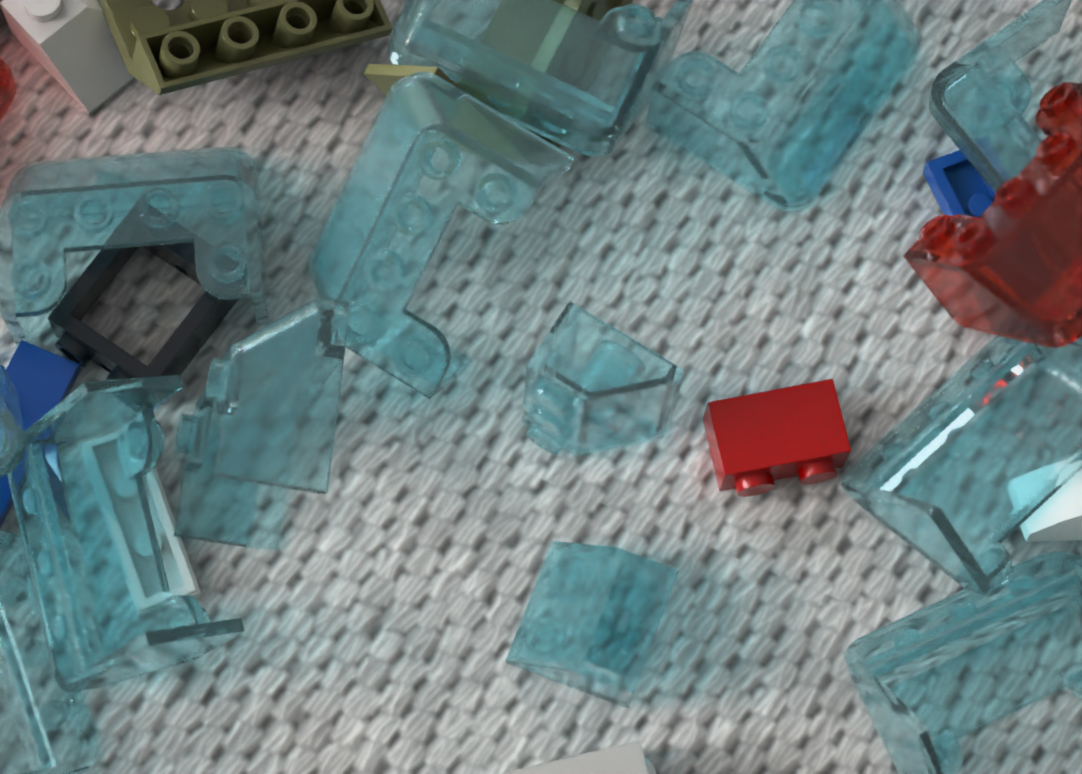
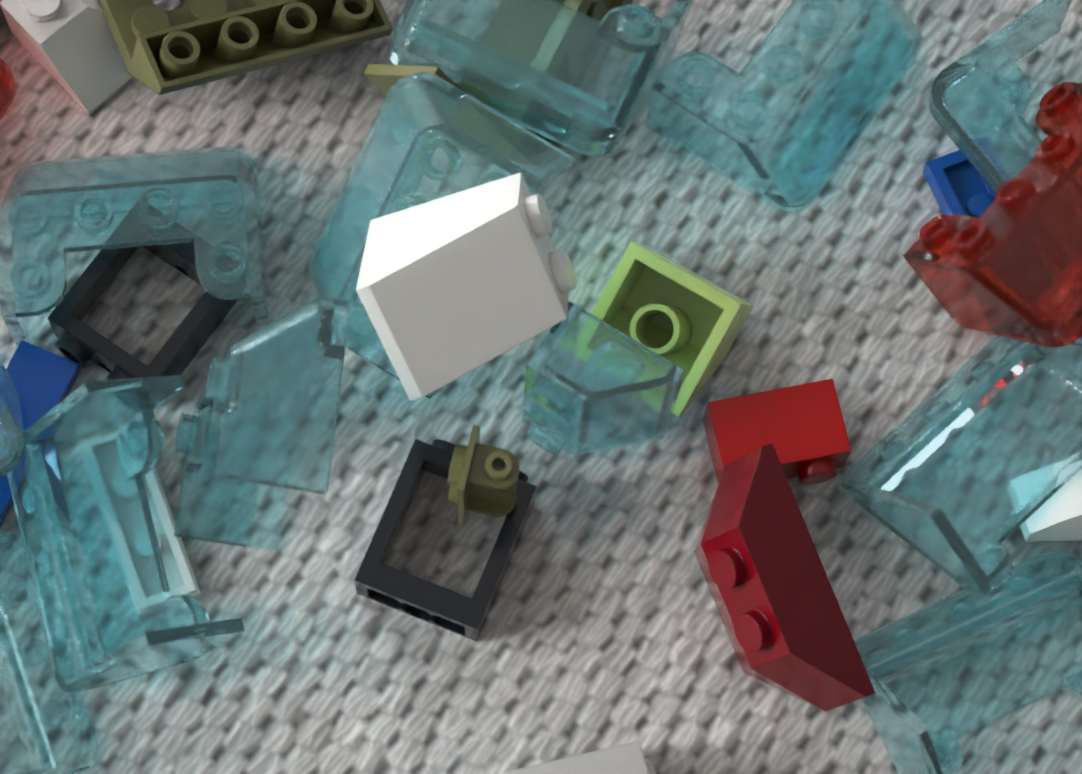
clear light blue slope [506,541,679,709] -> none
none -> black window [354,439,537,641]
none -> white slope [356,172,576,401]
none -> olive hinge [447,425,519,526]
none -> yellowish green slope [570,242,754,417]
none -> dark red wedge [694,443,875,712]

